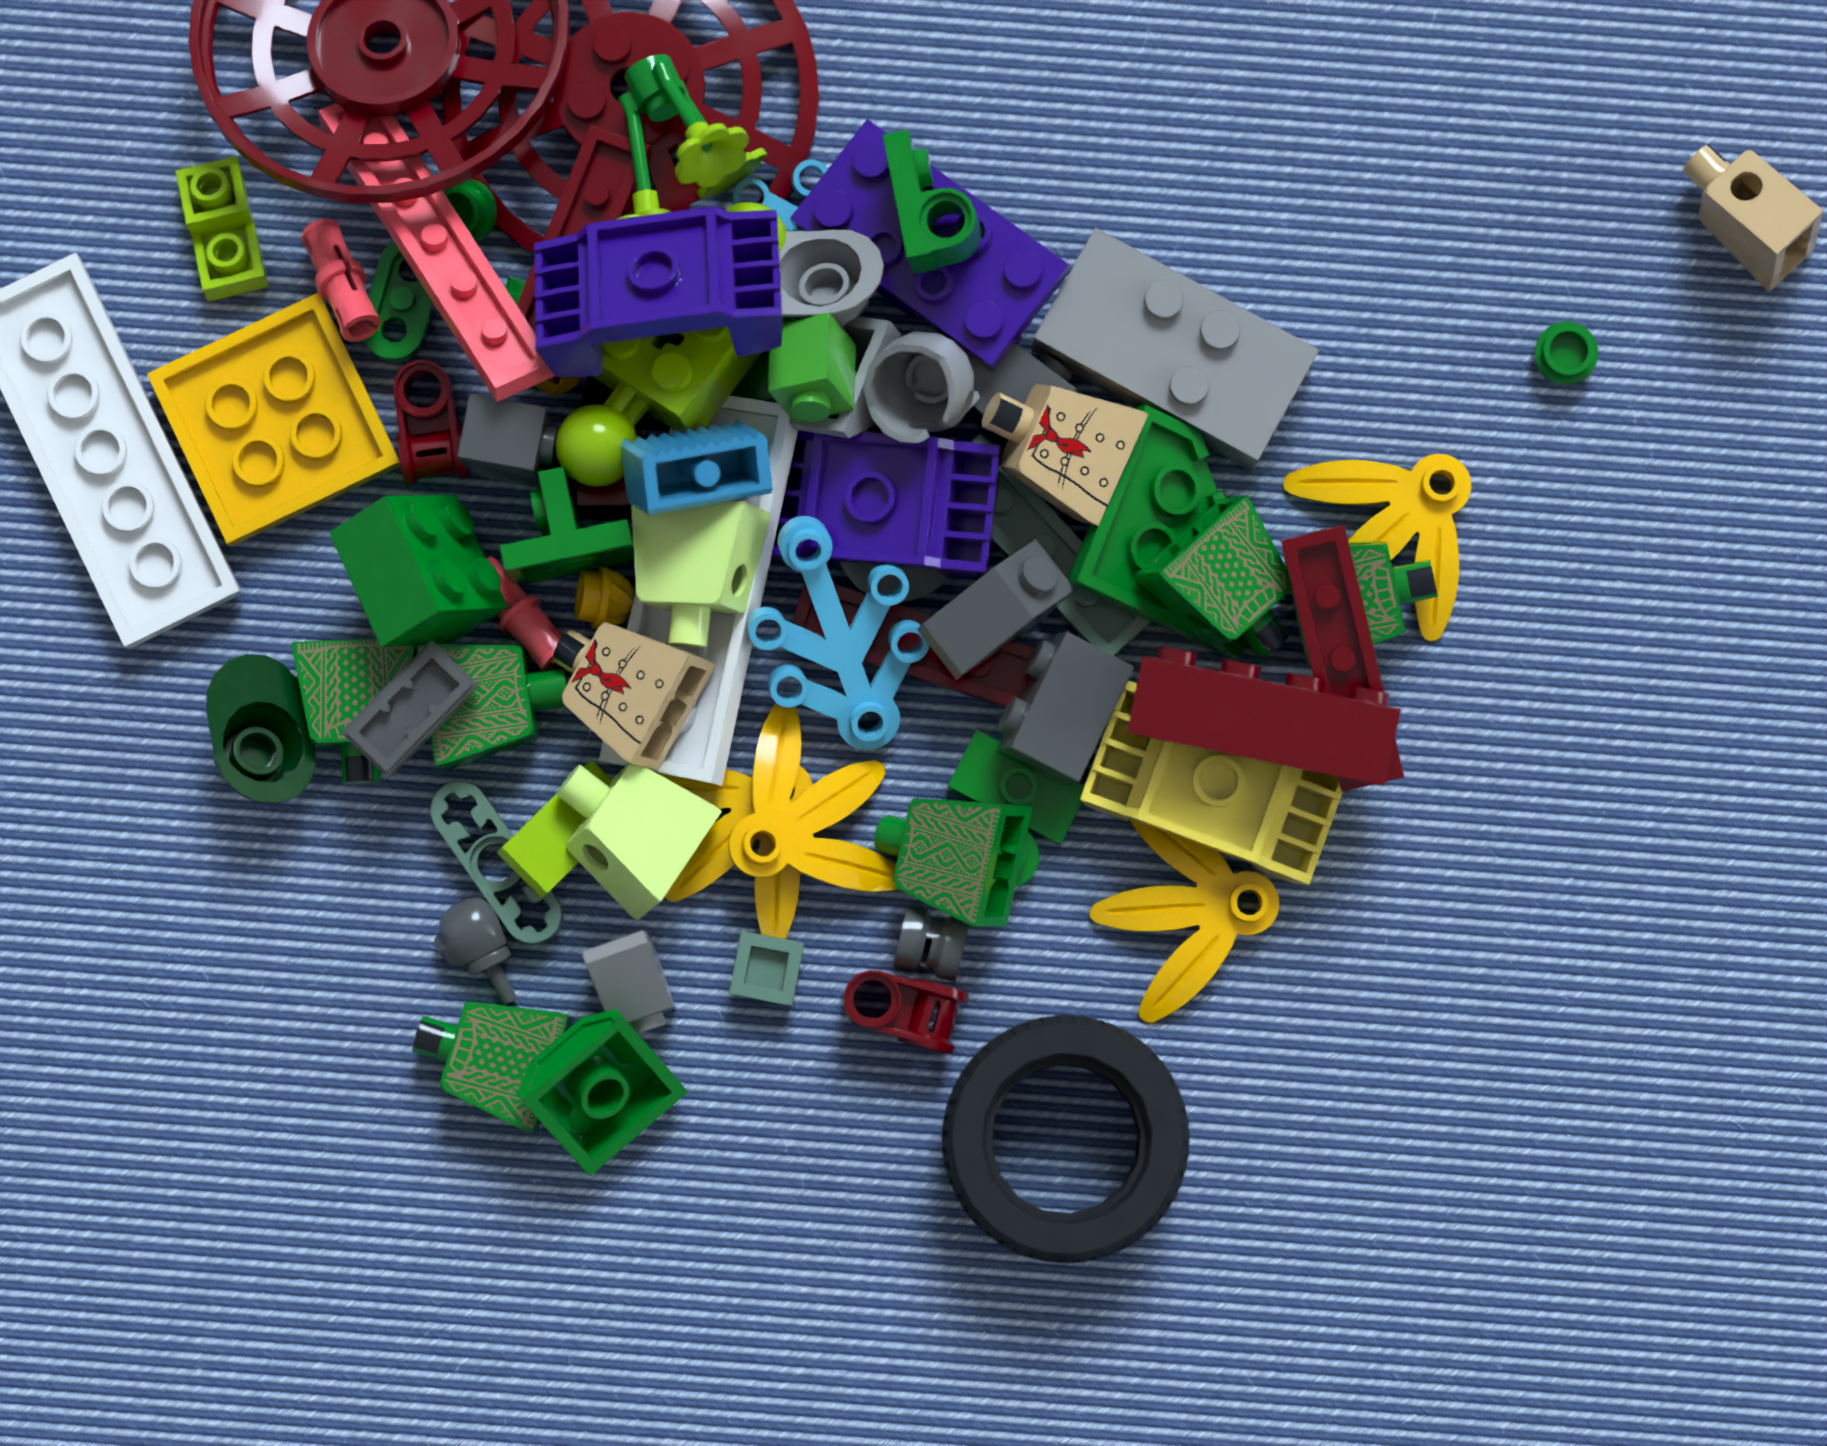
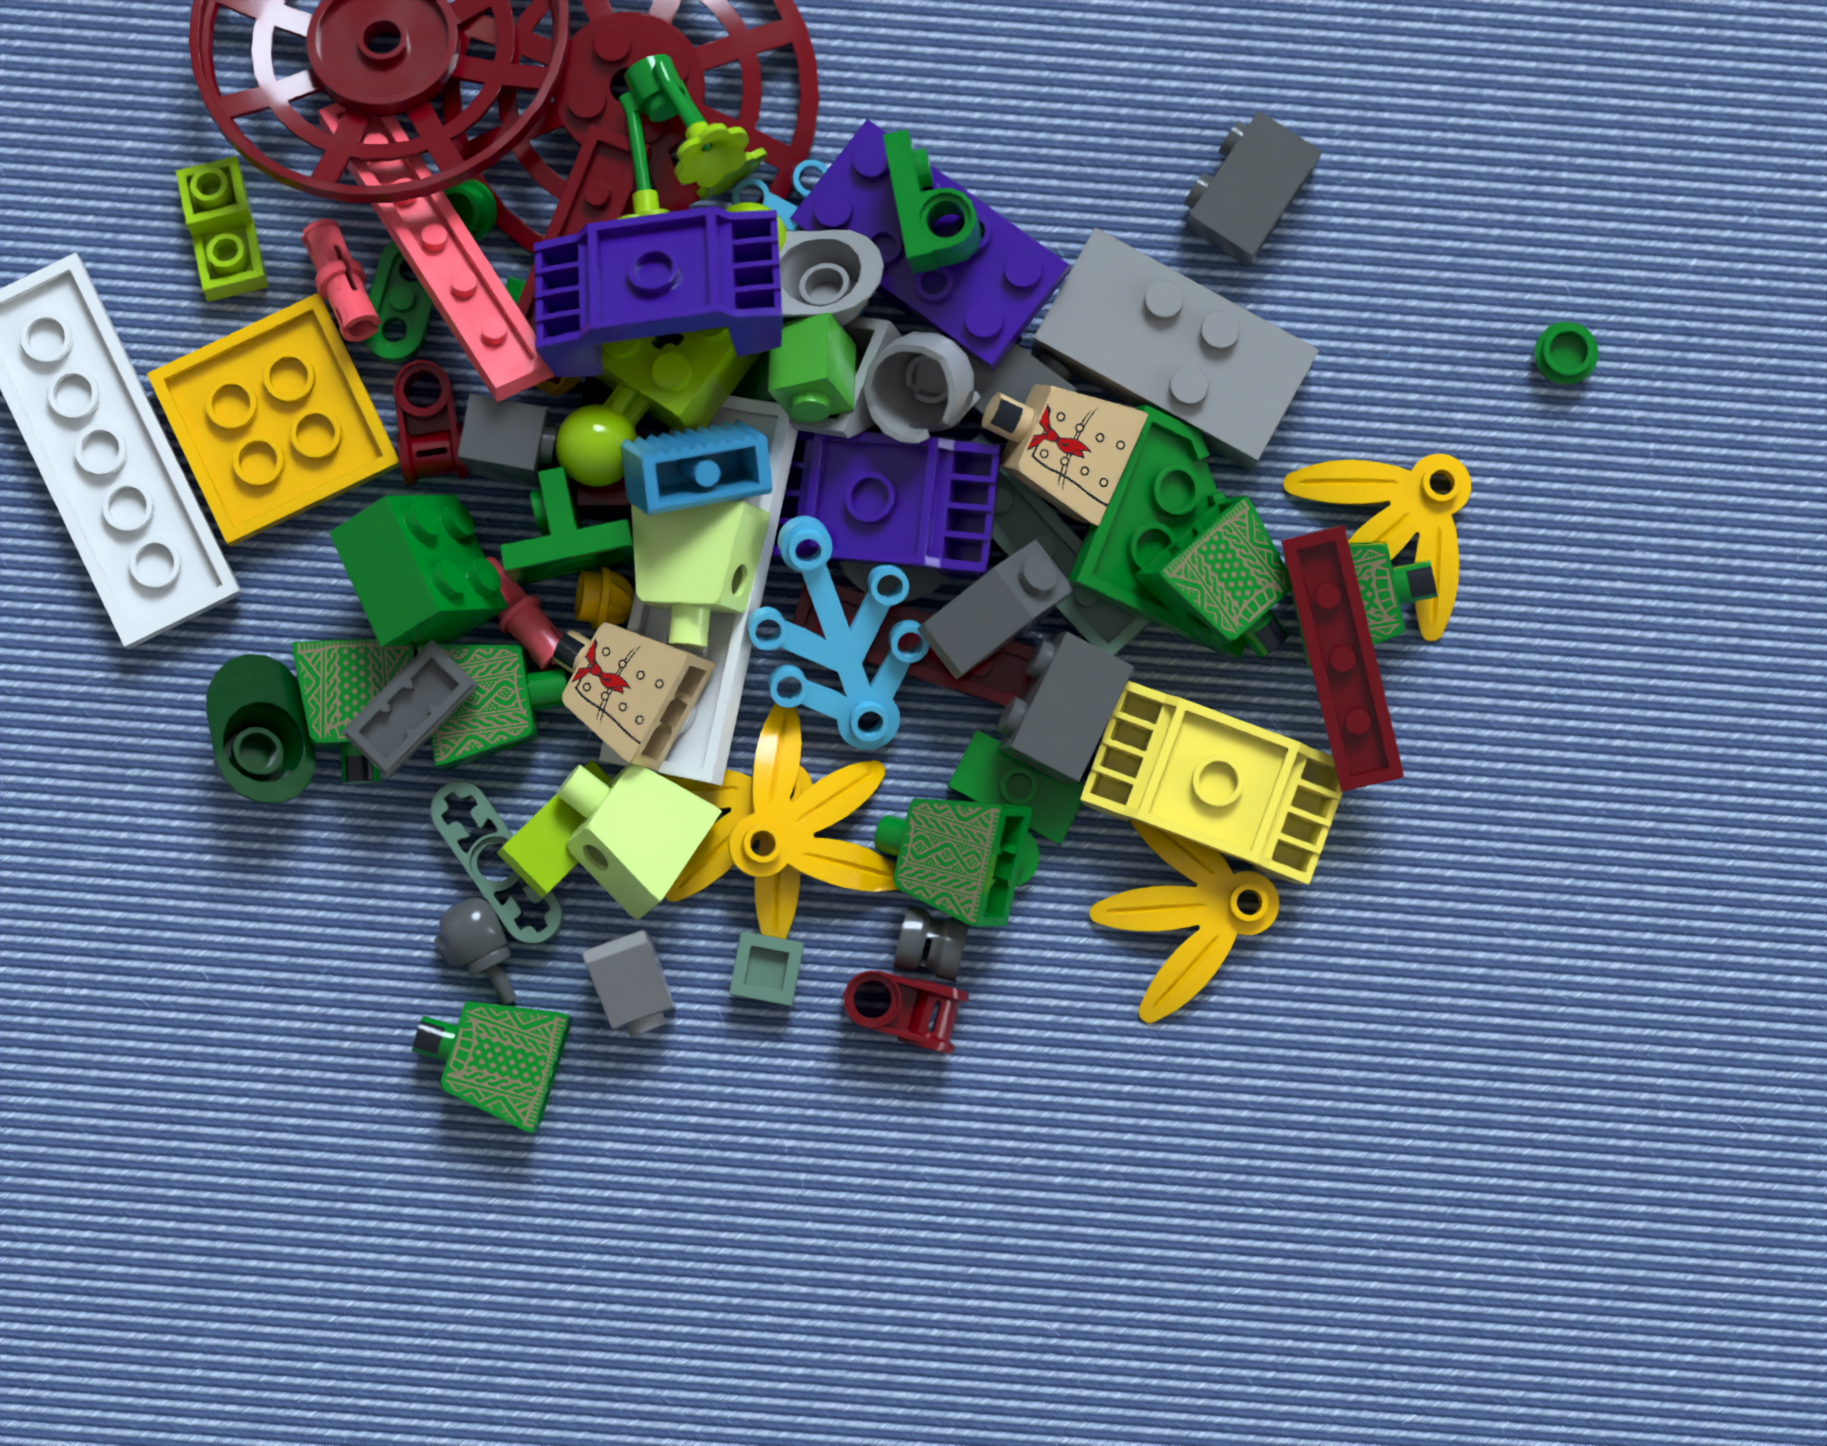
green slope [517,1009,688,1176] -> none
black tyre [942,1015,1190,1263] -> none
dark red brick [1127,646,1401,786] -> none
tan torso [1683,144,1823,292] -> none
none -> dark grey brick [1183,110,1322,268]

